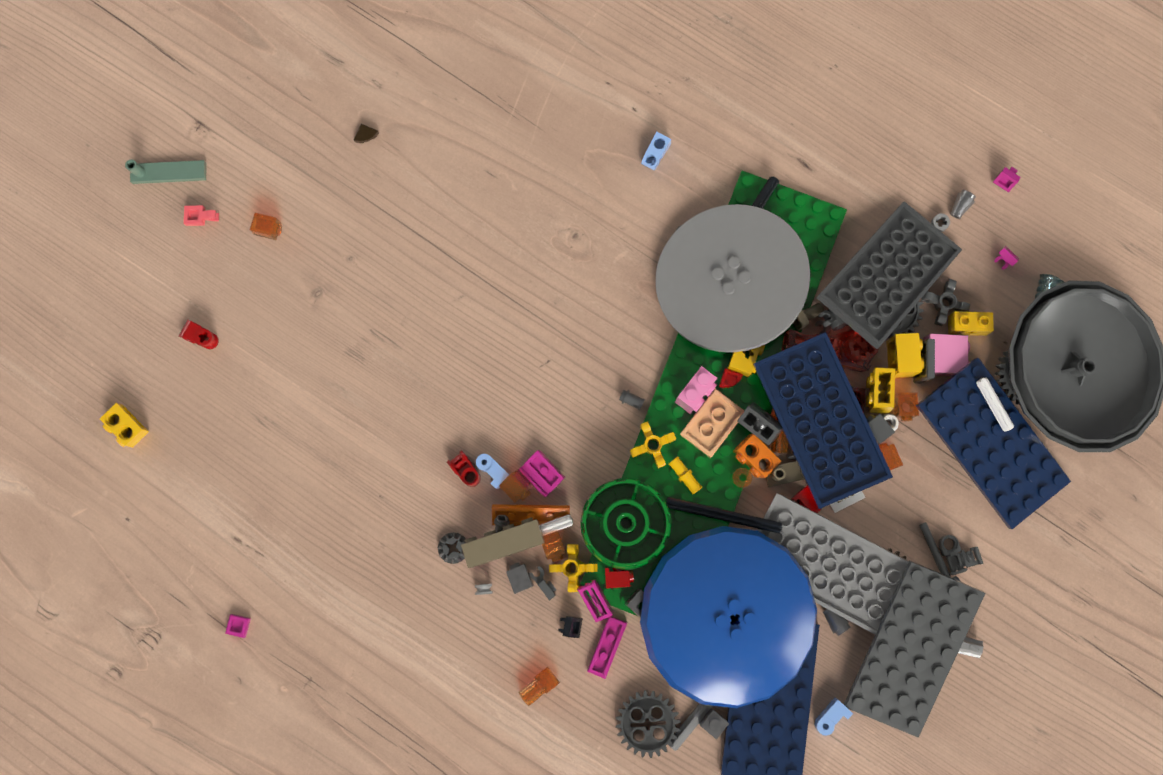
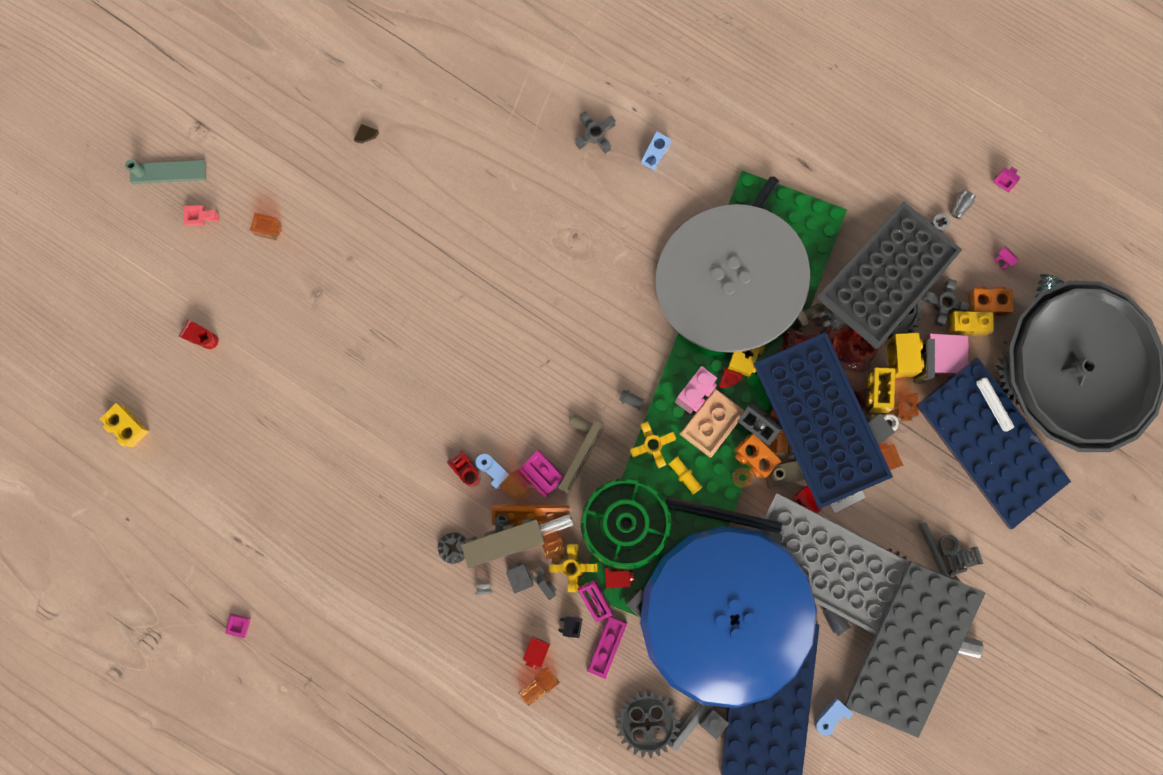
none -> red brick [523,636,550,669]
none -> dark tan piece [559,415,604,494]
none -> dark grey pin [575,111,616,154]
none -> orange brick [968,286,1014,316]

